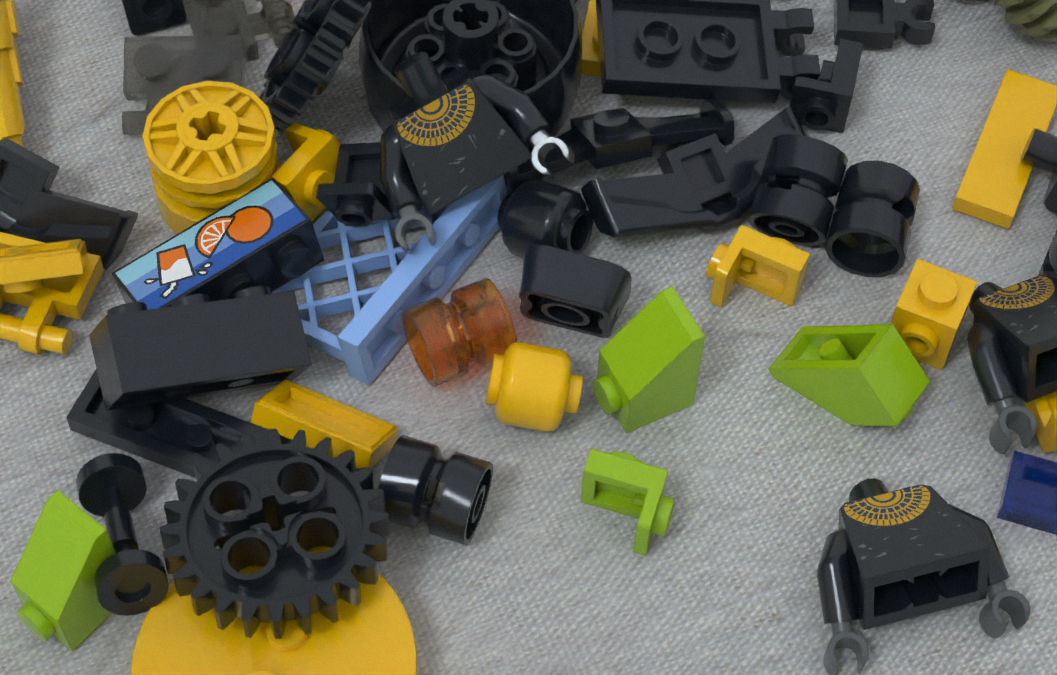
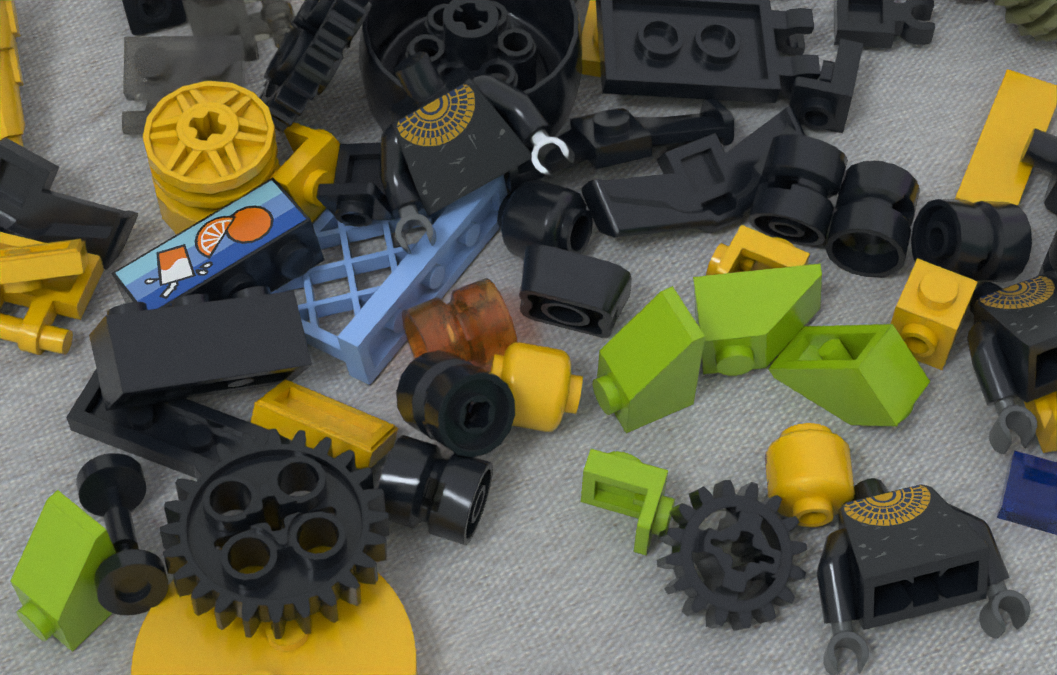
none -> black wheel [396,350,515,458]
none -> black gear [657,479,807,631]
none -> lime slope [693,264,822,376]
none -> yellow head [765,423,855,527]
none -> black wheel [911,199,1032,282]

